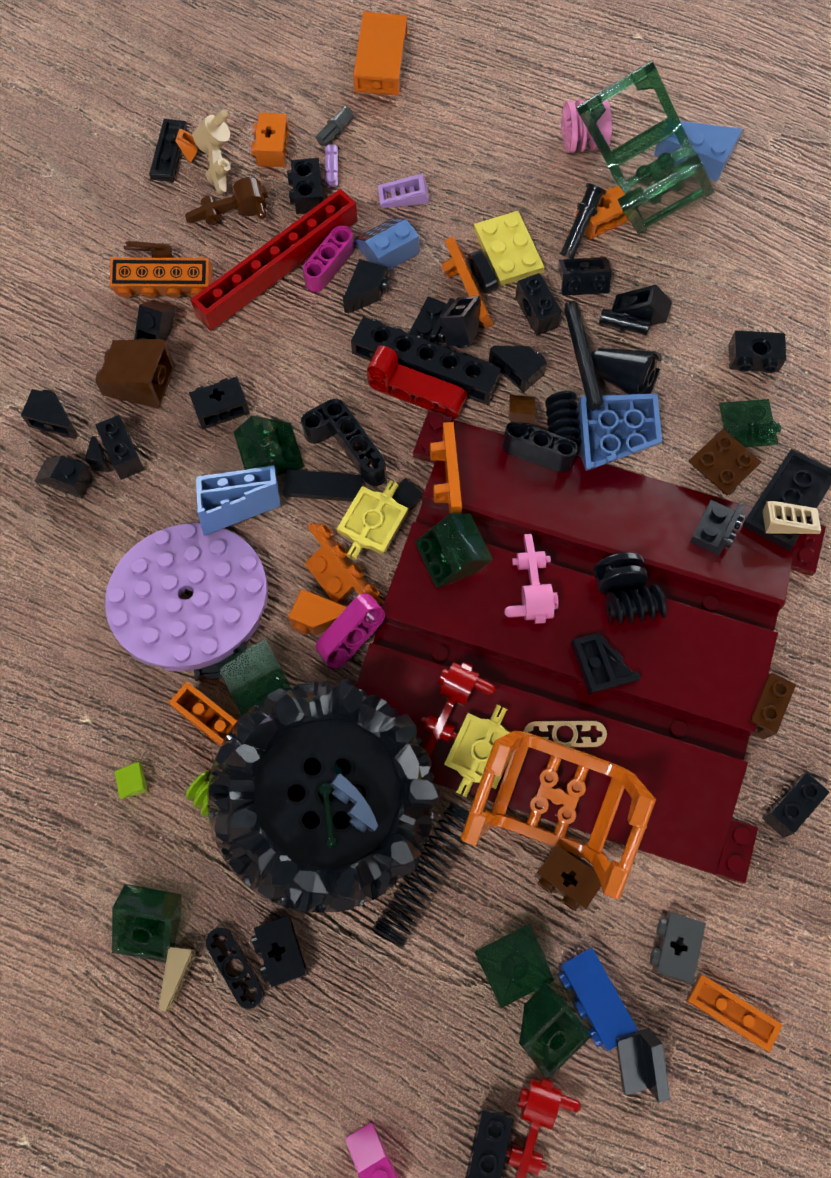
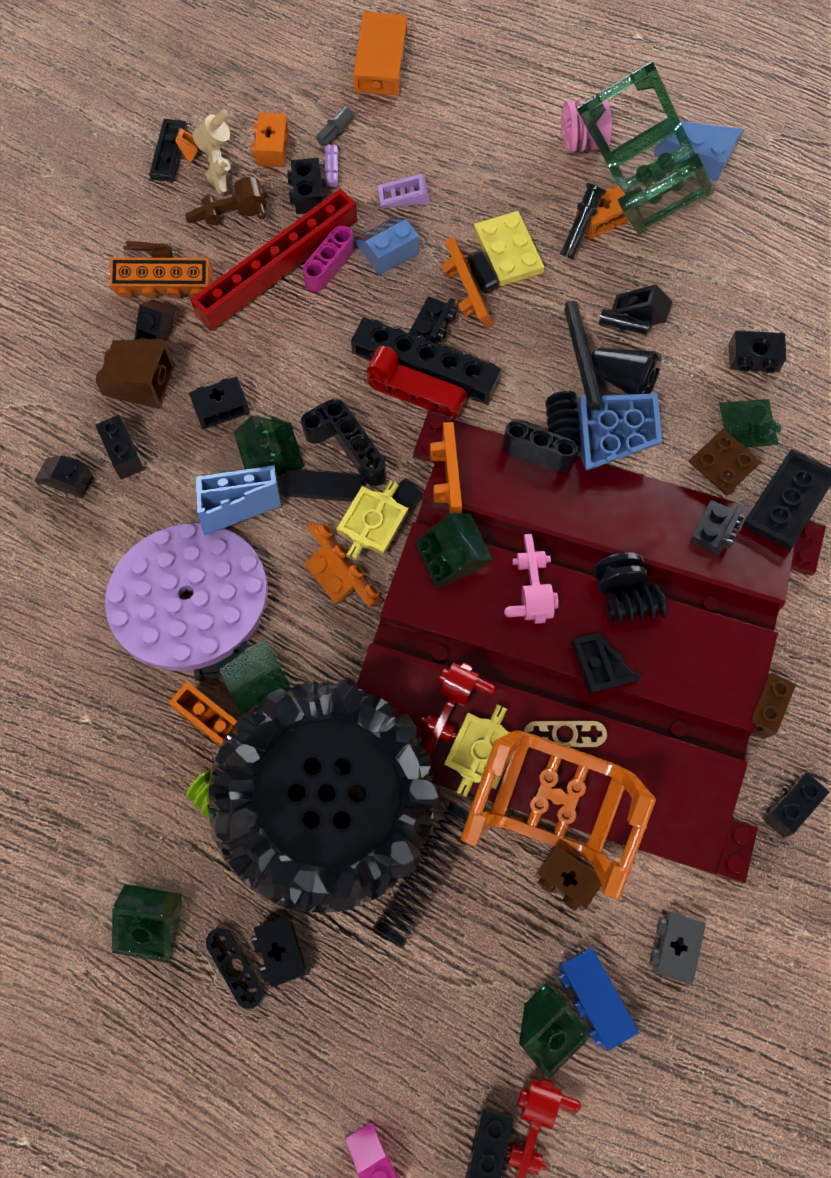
black slope [21,389,78,439] -> none
black slope [85,436,110,473] -> none
lime slope [114,762,148,799] -> none
tan slope [158,947,197,1012] -> none
orange slope [288,589,347,635] -> none
dark pink beam [315,593,385,669] -> none
clear green hinge [319,783,338,848] -> none
sand blue slope [330,773,378,833] -> none
black slope [343,259,390,314] -> none
black slope [440,296,481,348] -> none
clear green slope [474,924,554,1008] -> none
black slope [489,346,547,393] -> none
reddish brown tile [509,395,536,424] -> none
black brick [515,273,562,336] -> none
black bracket [558,257,612,296] -> none
black panel [615,1028,670,1103] -> none
orange plate [686,974,783,1053] -> none
tan slope [763,501,821,534] -> none

